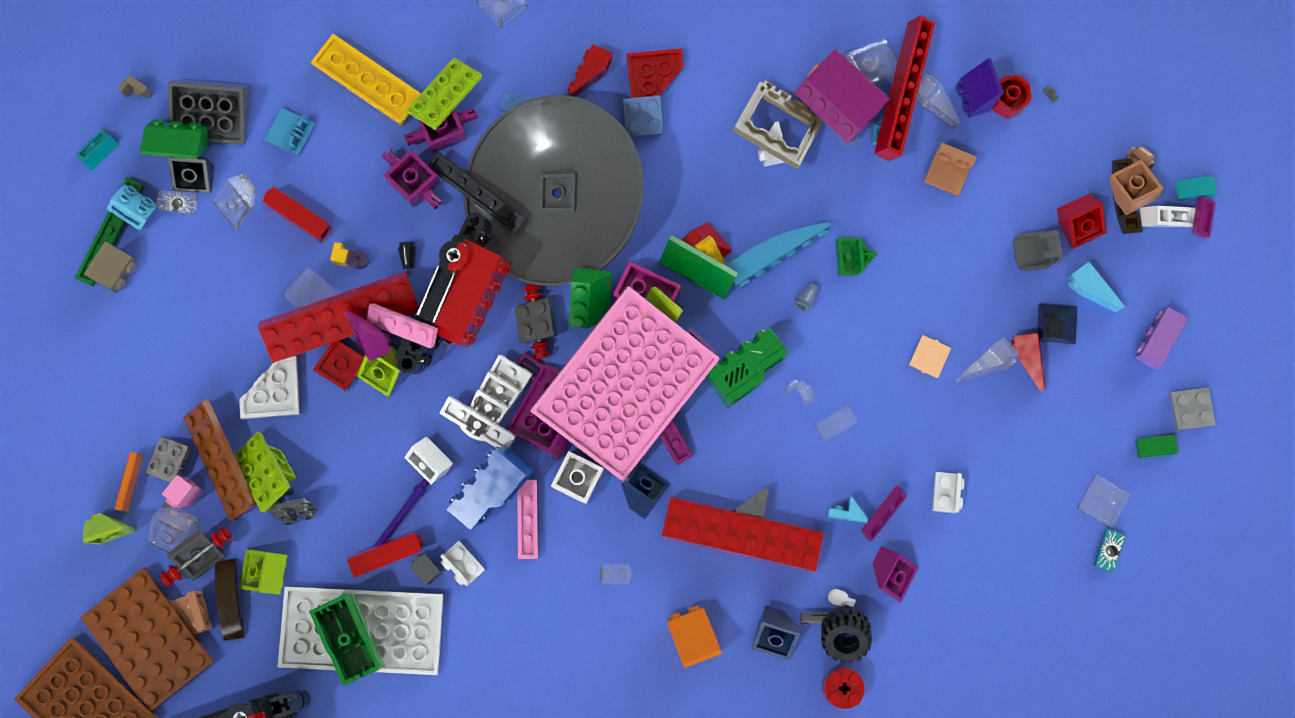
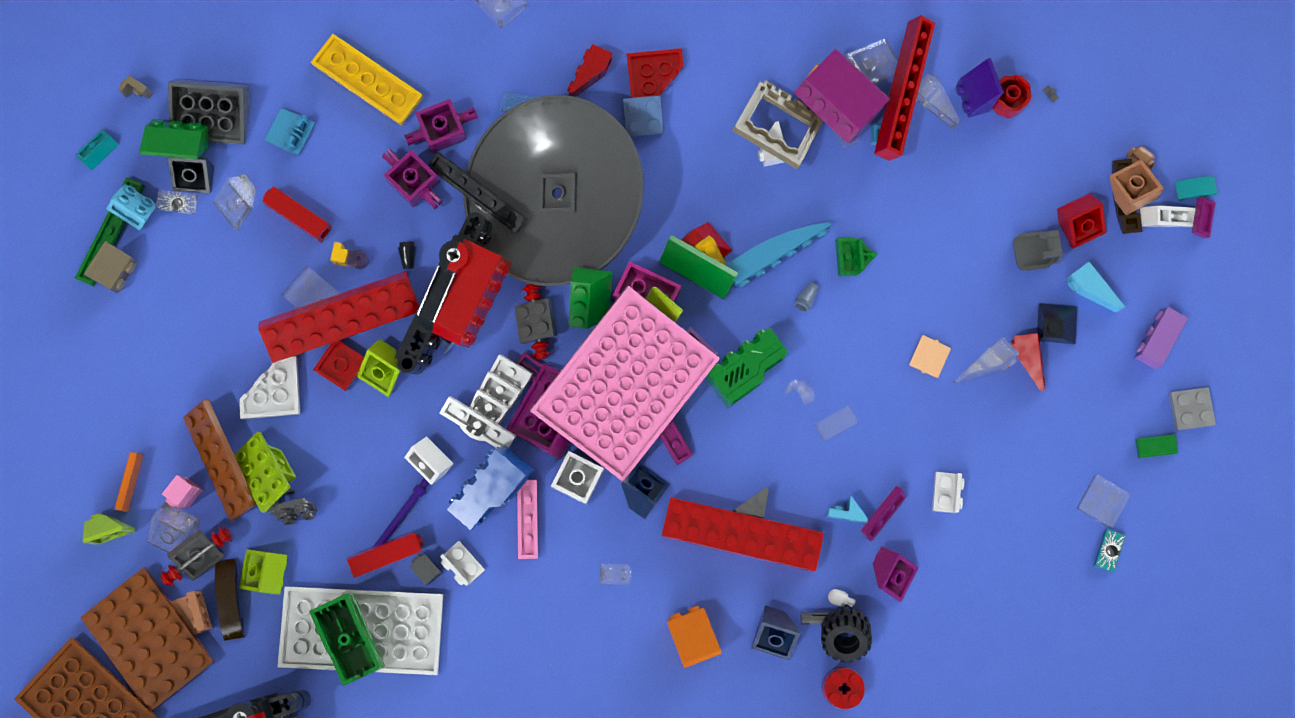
light grey hinge [145,436,191,483] -> none
magenta slope [345,311,391,362] -> none
bright pink plate [367,304,438,348] -> none
lime bracket [407,58,482,130] -> none
nougat bracket [924,143,977,196] -> none

